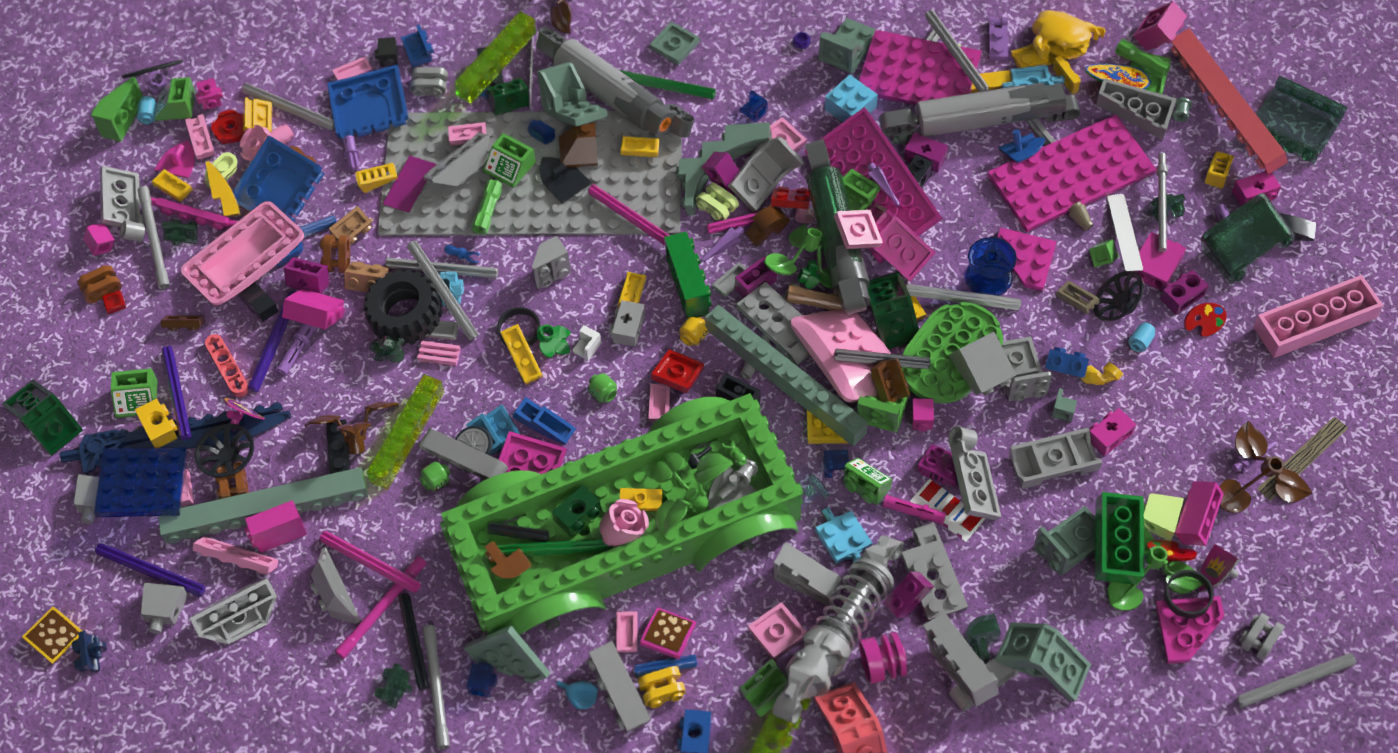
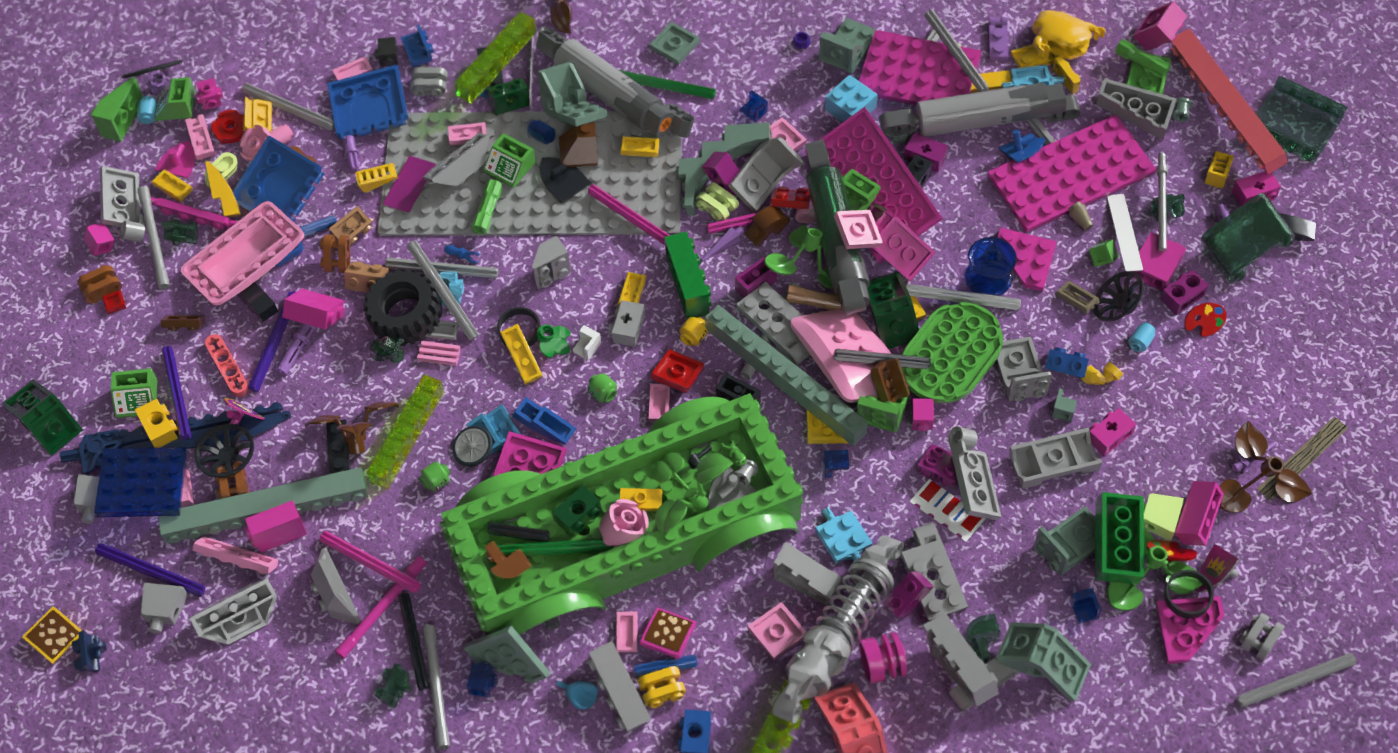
magenta brick [284,257,329,294] -> none
light grey beam [418,428,508,480] -> none
light grey tile [712,262,747,297] -> none
bright green slope [739,659,789,717] -> none
green plate [797,260,821,289] -> none
clear light blue tile [804,474,830,500] -> none
bright green slope [843,458,892,506] -> none
medium lavender piece [867,163,900,206] -> none
dark pink pin [883,495,946,525] -> none
light grey slope [948,332,1016,396] -> none
shield [1085,64,1150,90] -> none
bright pink brick [1253,275,1383,359] -> none
none -> clear blue panel [1070,588,1102,623]

